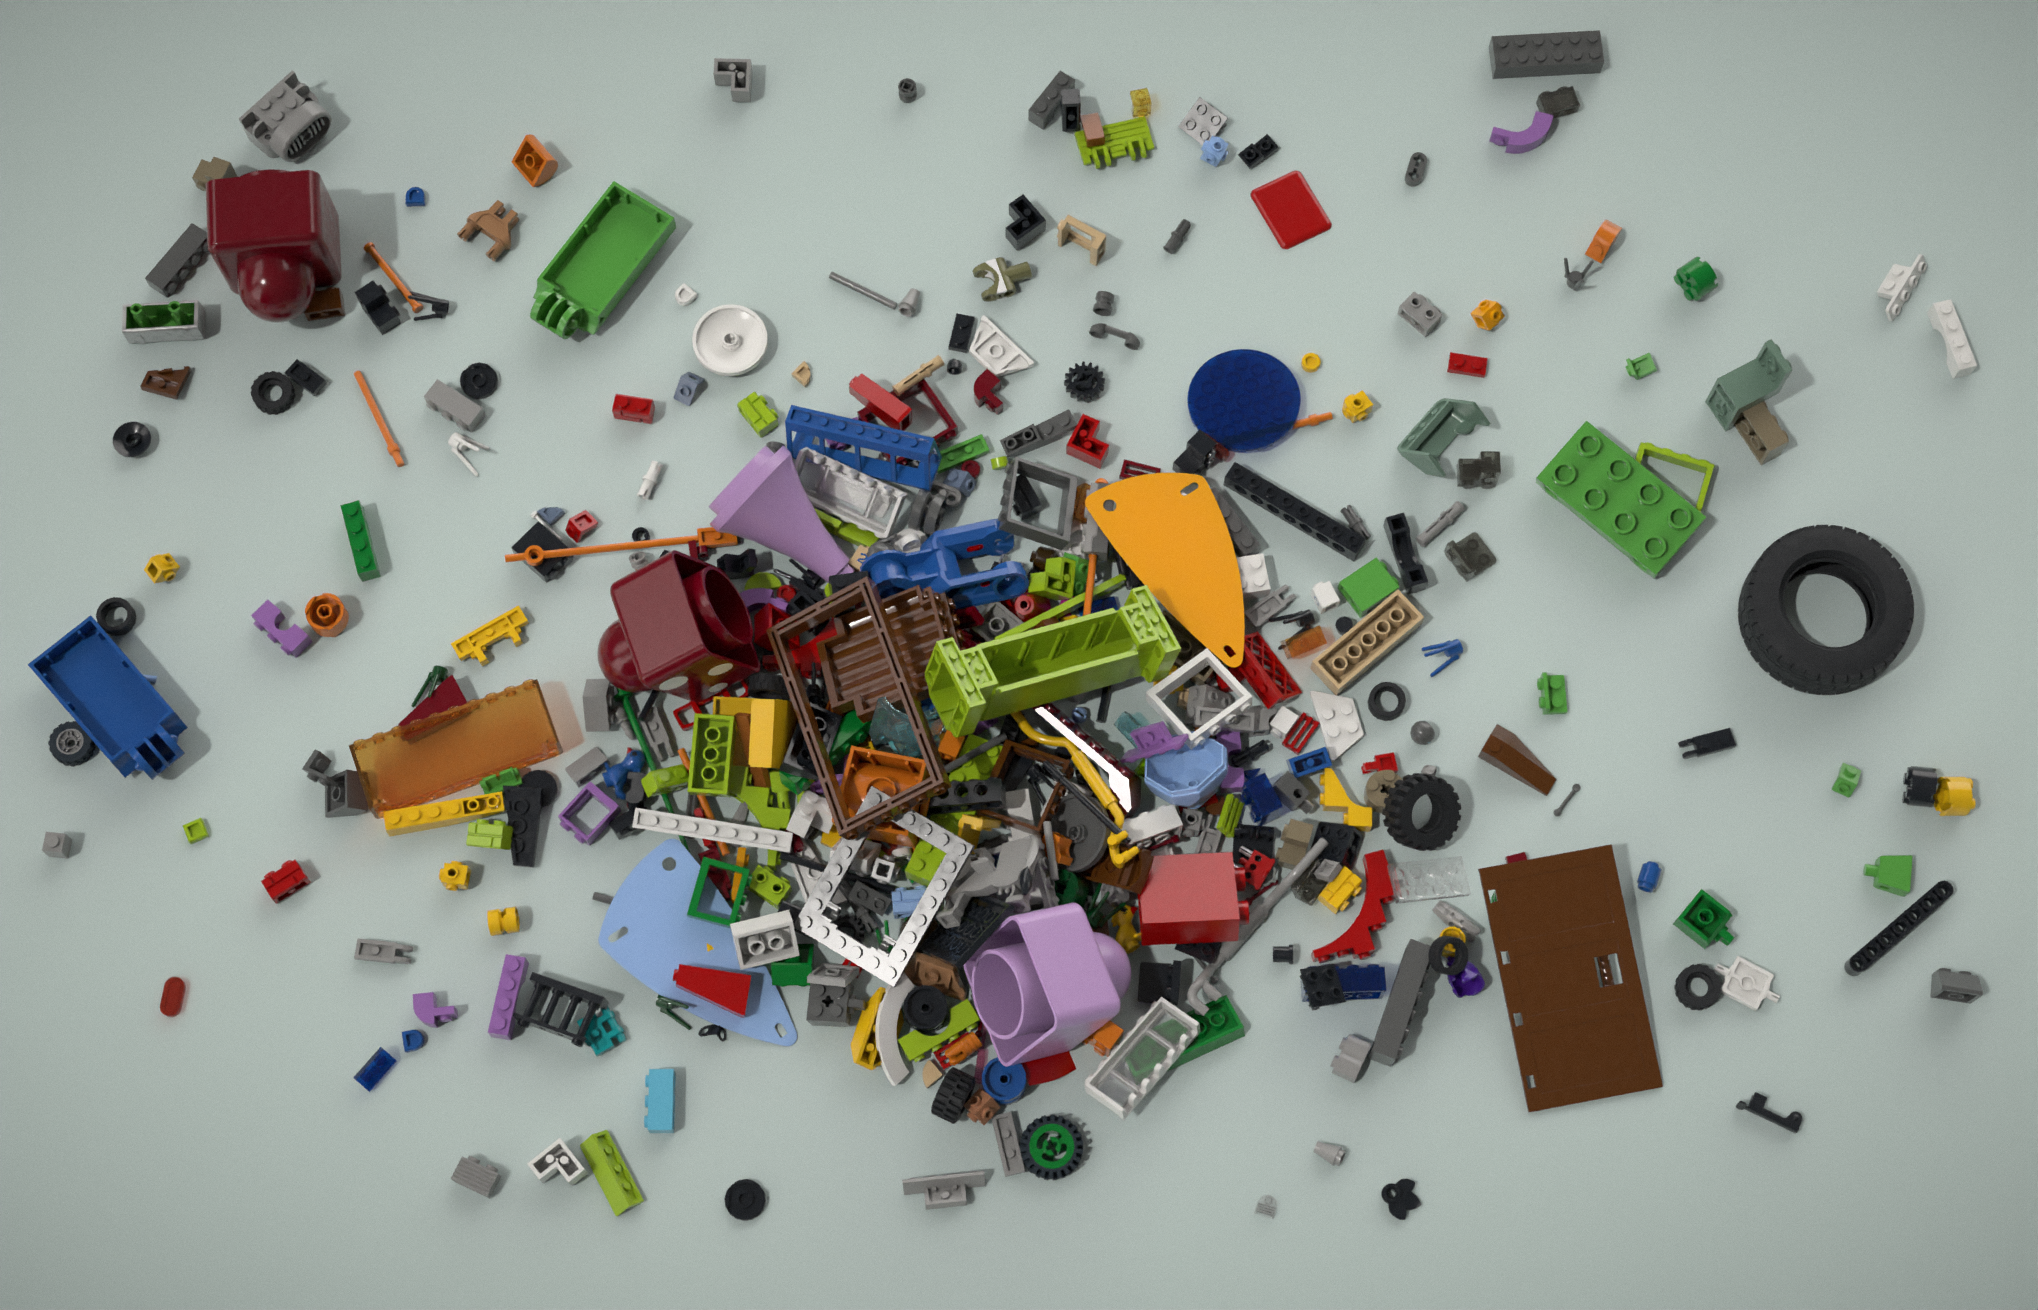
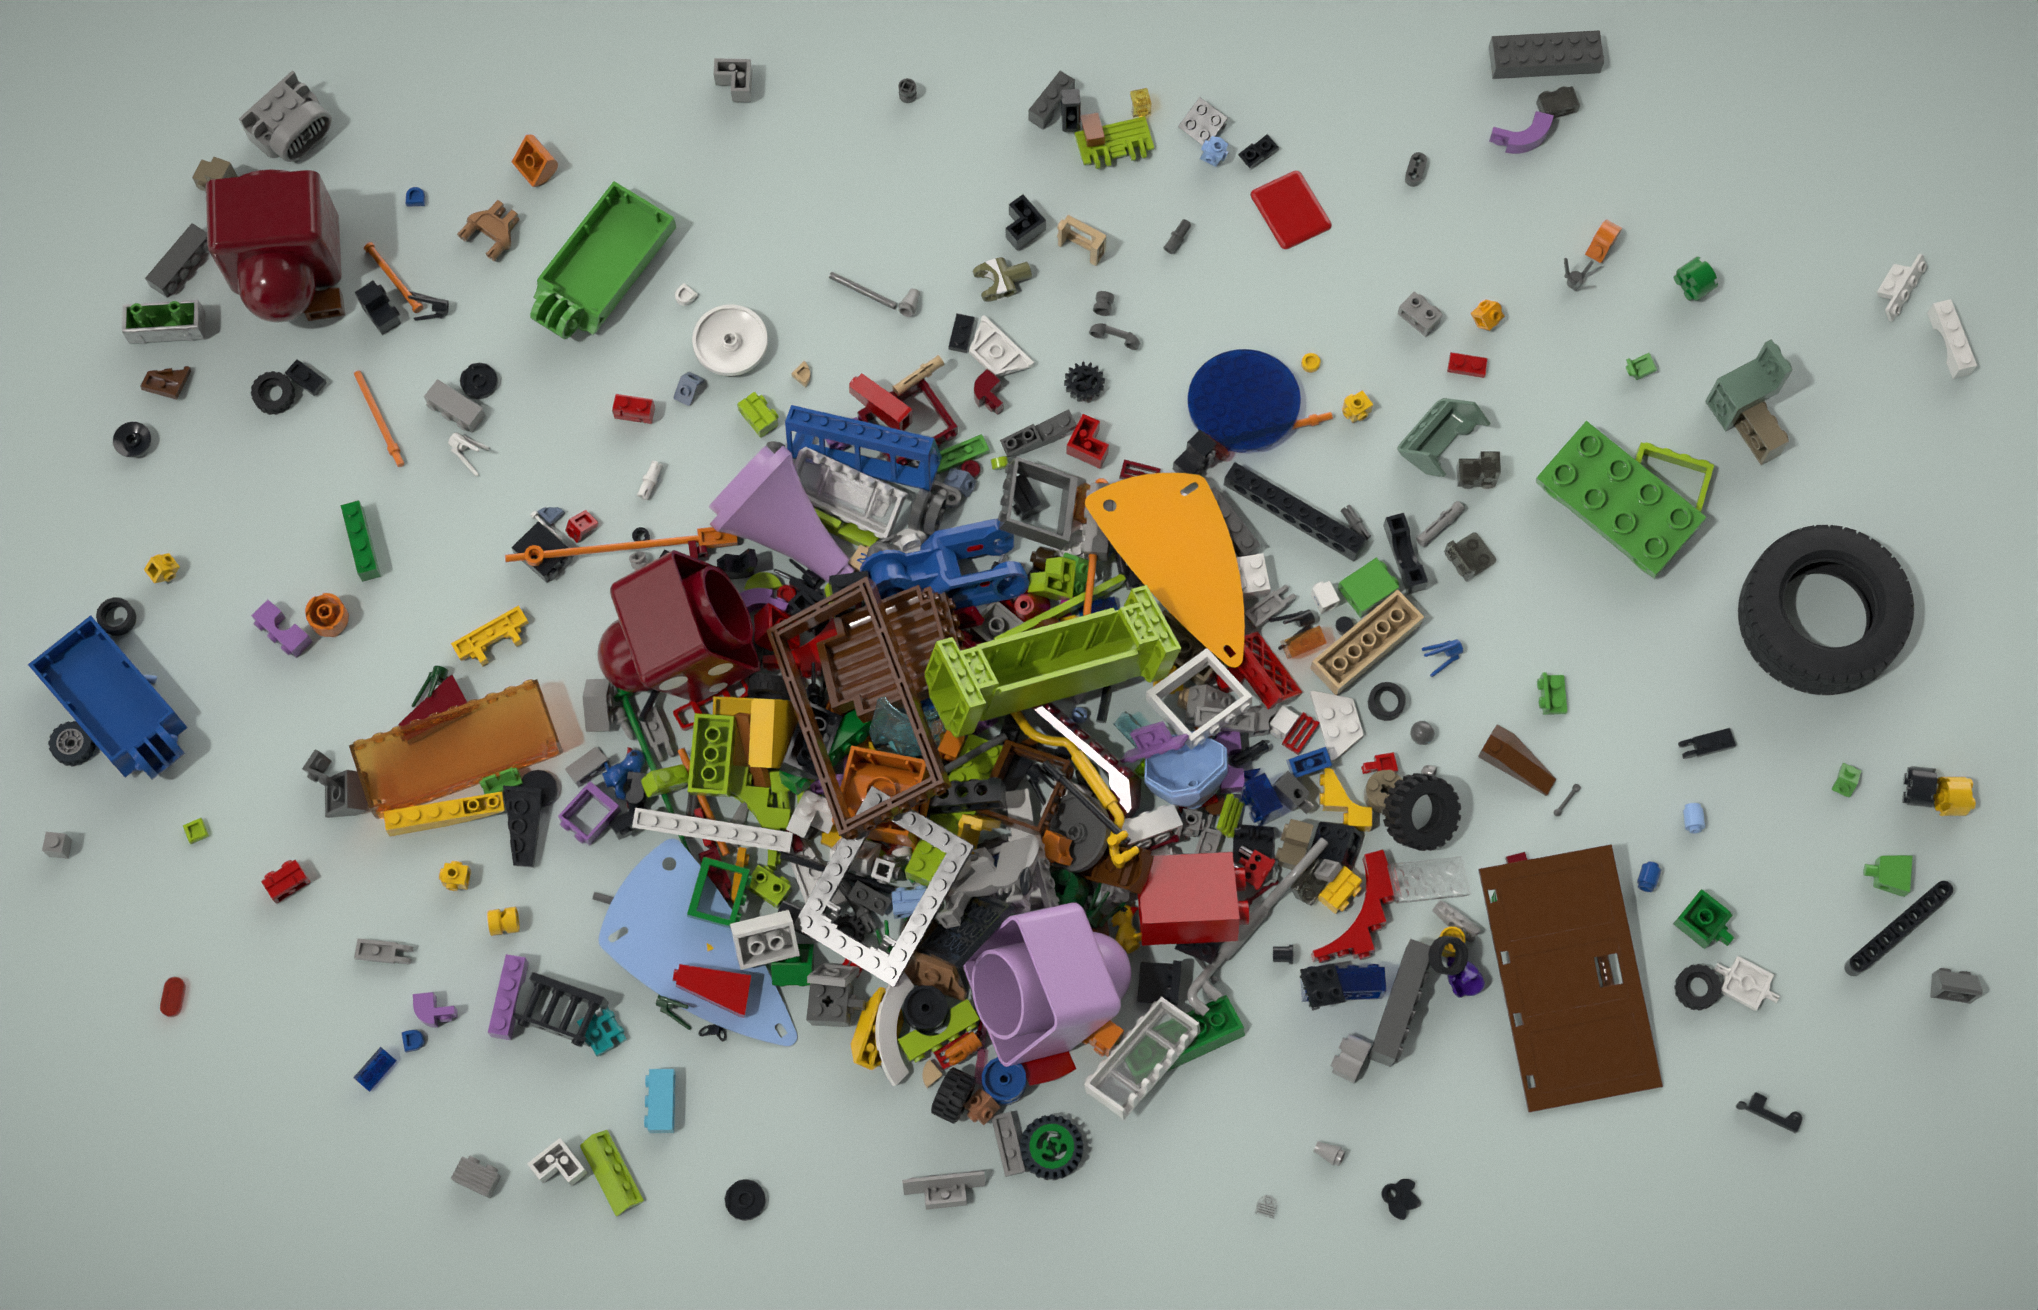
lime brick [466,819,513,850] -> none
black hinge [947,358,962,375] -> none
light grey bar [1043,821,1059,881] -> none
none -> light blue brick [1683,803,1705,834]

